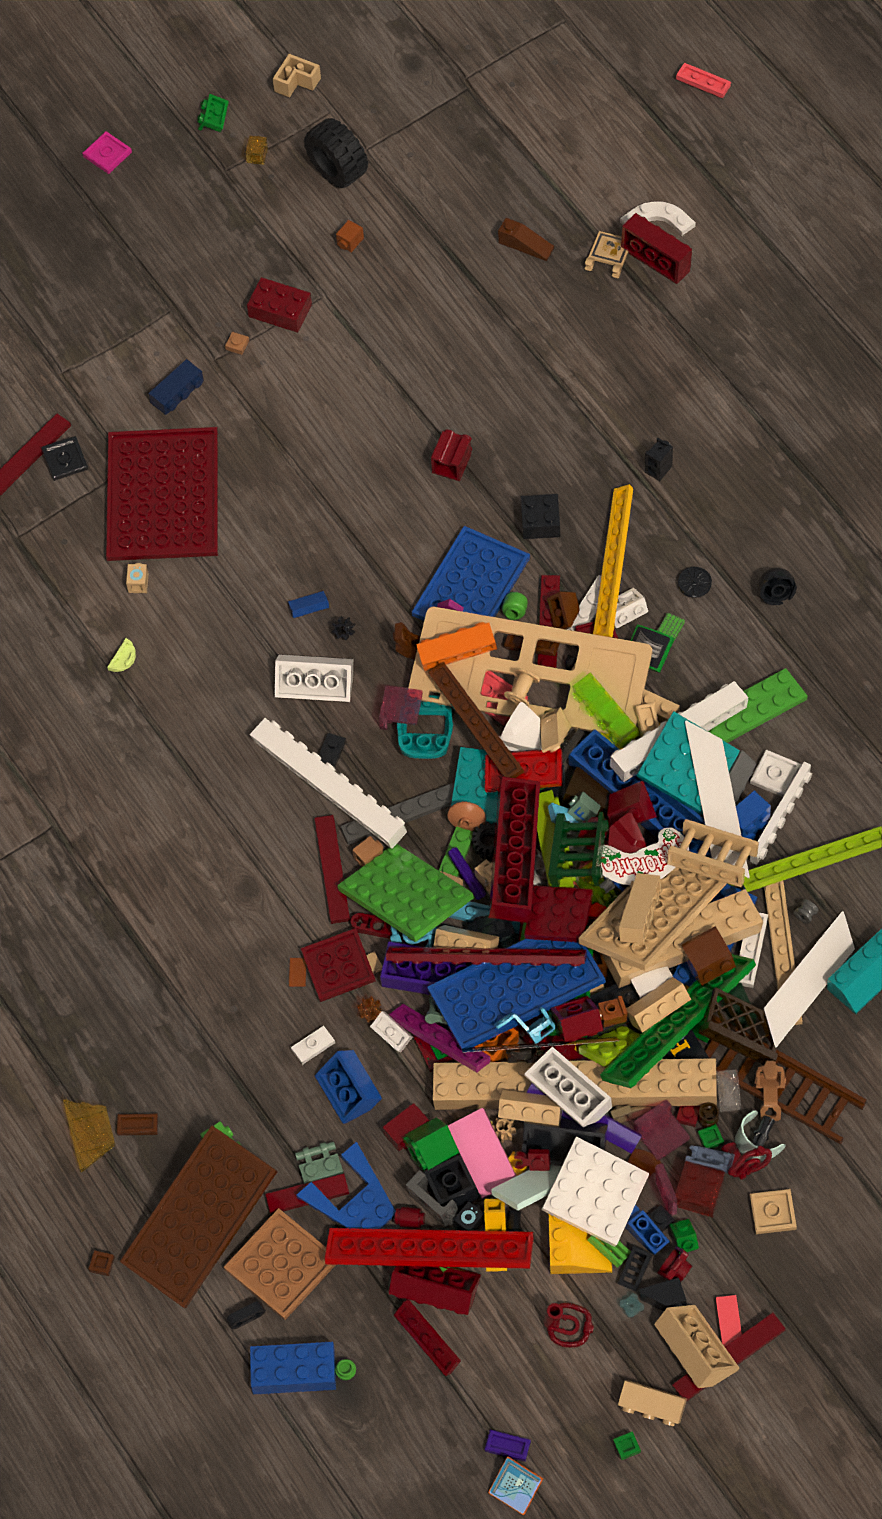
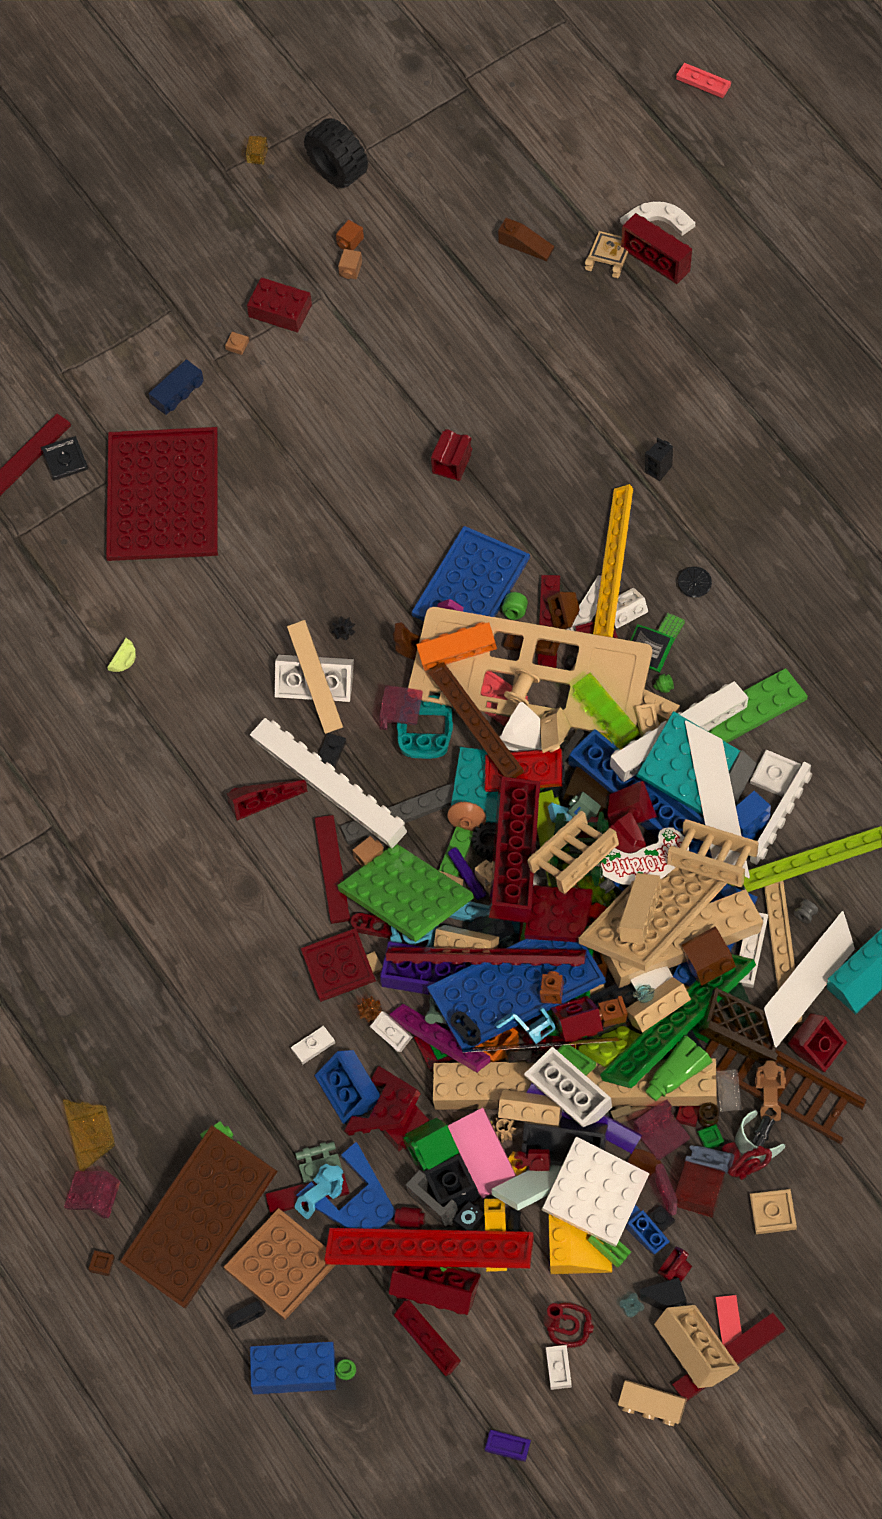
dark pink tile [82,131,132,174] -> none
reddish brown tile [117,1113,158,1136] -> none
tan brick [126,563,149,593] -> none
green bracket [197,94,229,132] -> none
tan brick [273,54,321,98] -> none
blue slope [288,591,329,618] -> none
dark orange sticker [289,958,306,987] -> none
piece [488,1456,544,1515] -> none
black brick [521,494,560,539] -> none
green plate [613,1431,641,1460] -> none
black slope [617,1246,653,1292] -> none
green bracket [670,1219,699,1254] -> none
black cylinder [758,567,797,605] -> none
none -> clear pink bracket [64,1171,121,1218]
none -> dark red wedge [226,780,308,821]
none -> tan tile [287,620,344,734]
none -> medium azure piece [295,1164,344,1219]
none -> medium nougat brick [338,249,362,279]
none -> dark red wing [344,1066,421,1136]
none -> black beam [451,1011,481,1046]
none -> tan fence [528,811,619,894]
none -> dark orange brick [540,971,564,1004]
none -> white plate [546,1345,572,1390]
none -> bright green tile [557,1045,596,1076]
none -> clear light blue plate [633,985,655,1003]
none -> bright green piece [645,1035,713,1101]
none -> bright green plate [653,674,674,693]
none -> dark red slope [788,1014,848,1072]

